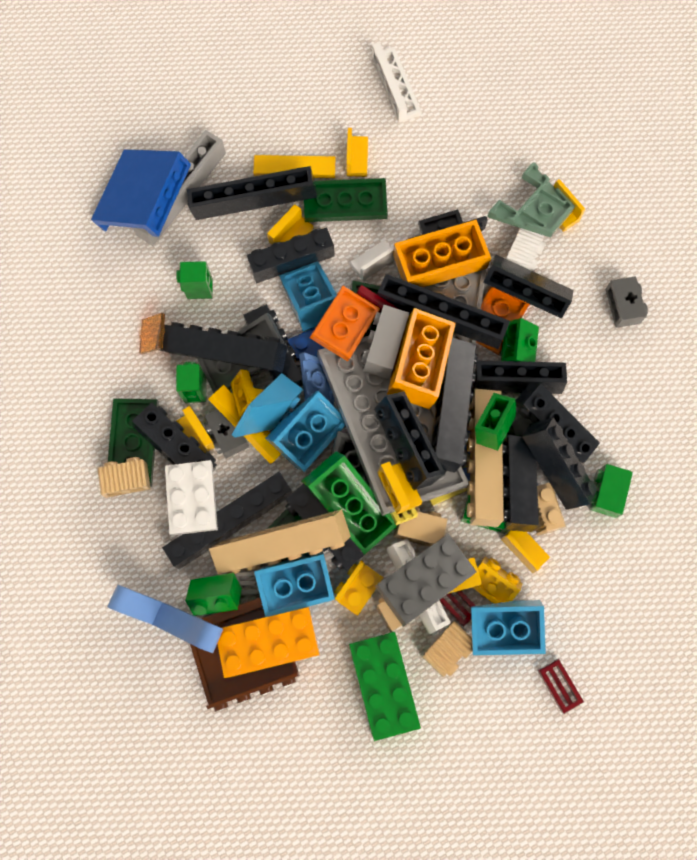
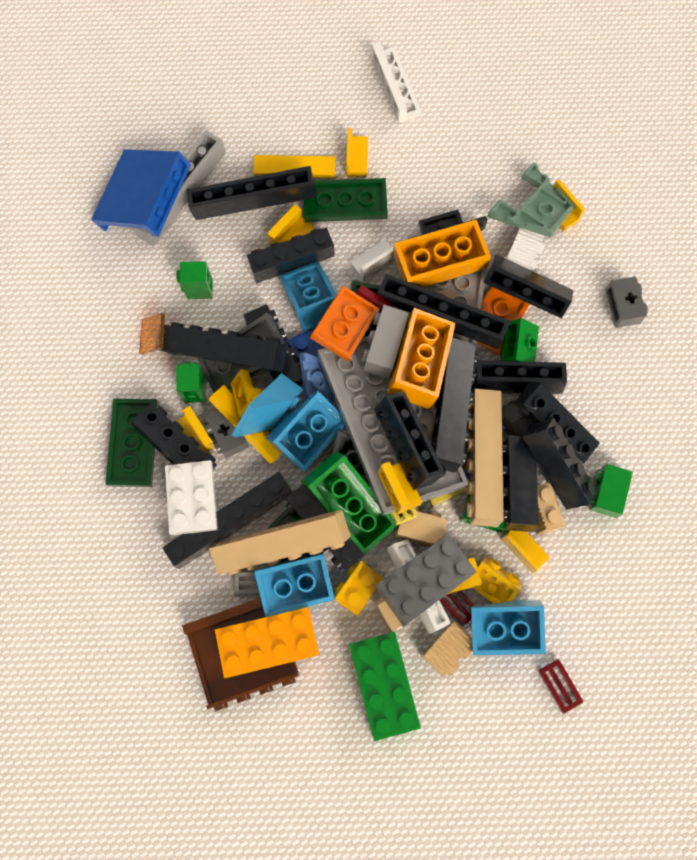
tan brick [97,457,151,498] -> none
medium blue beam [107,584,223,653] -> none
green brick [185,573,242,616] -> none
green brick [475,393,516,451] -> none

